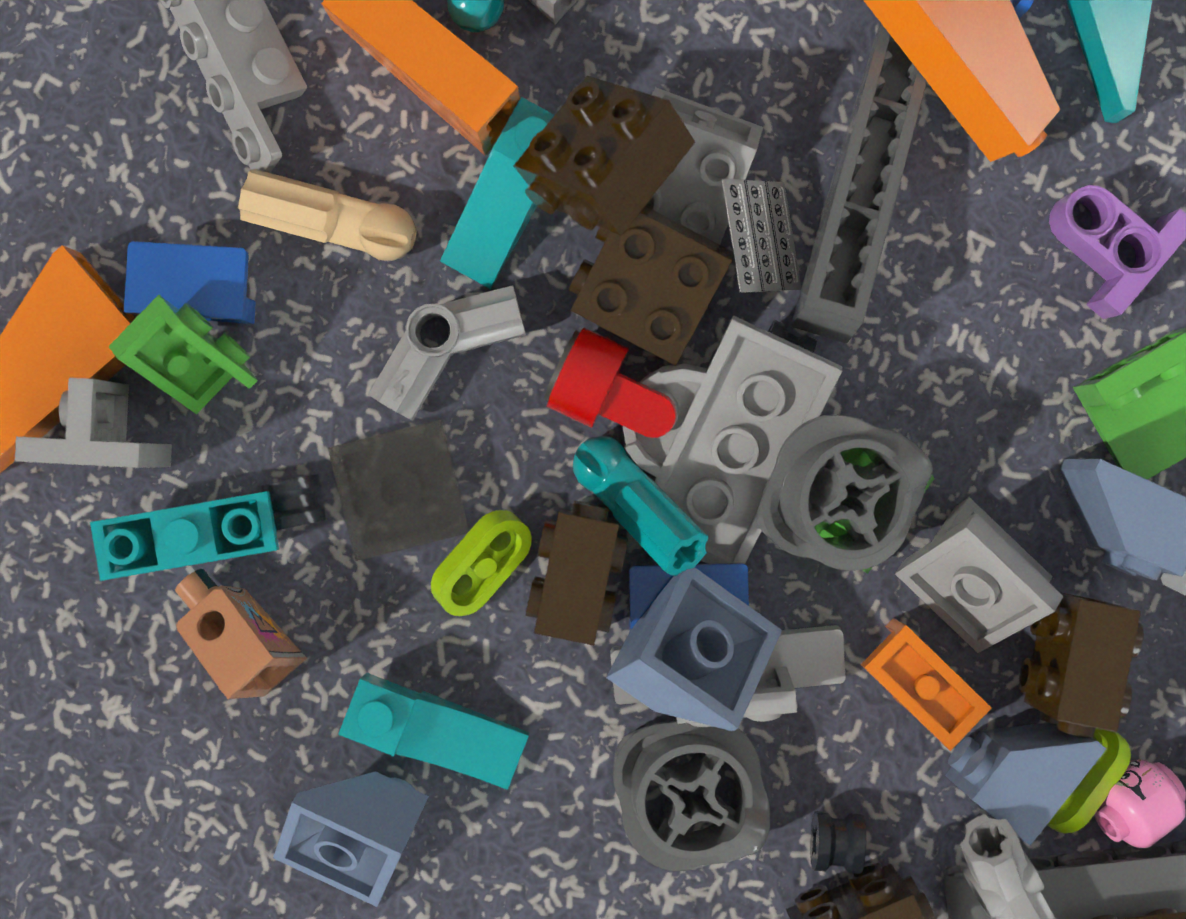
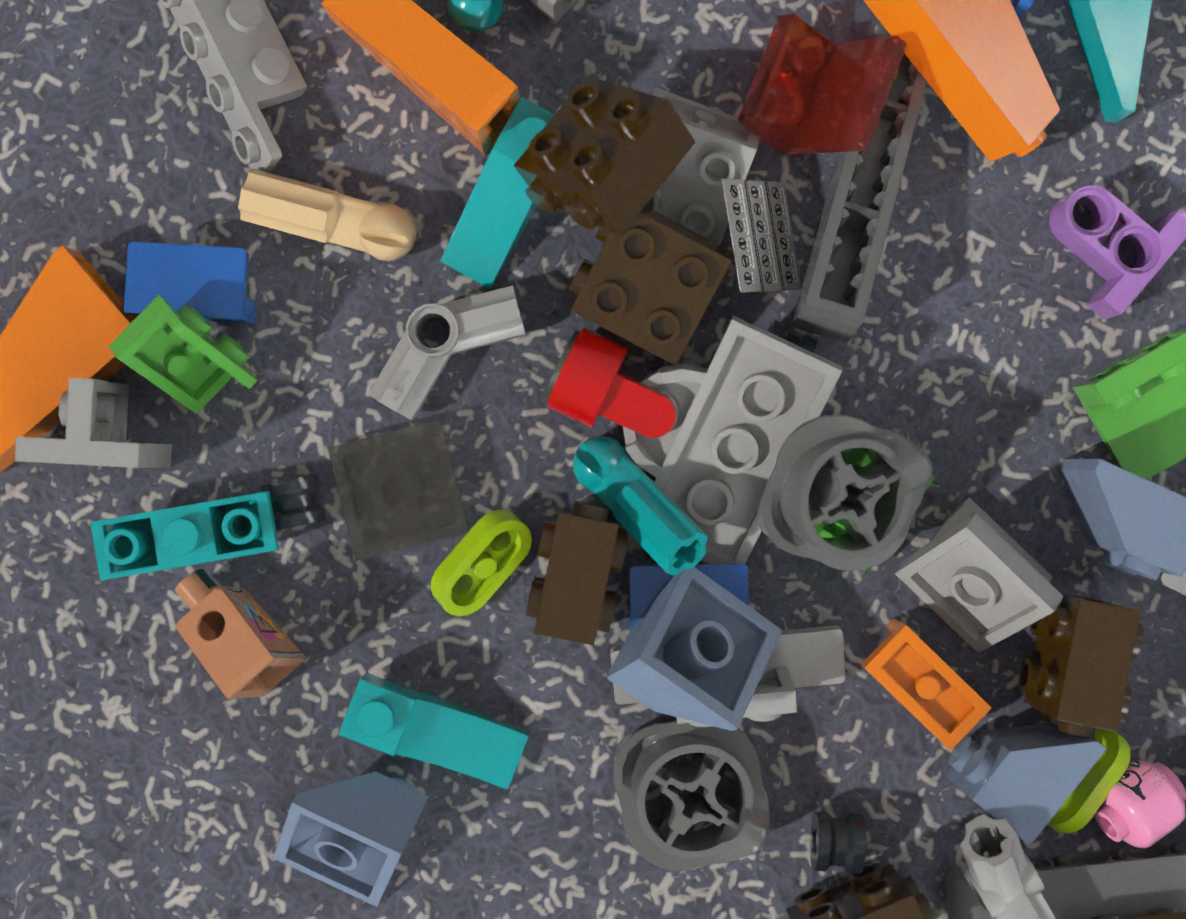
none -> clear red bracket [737,13,907,155]

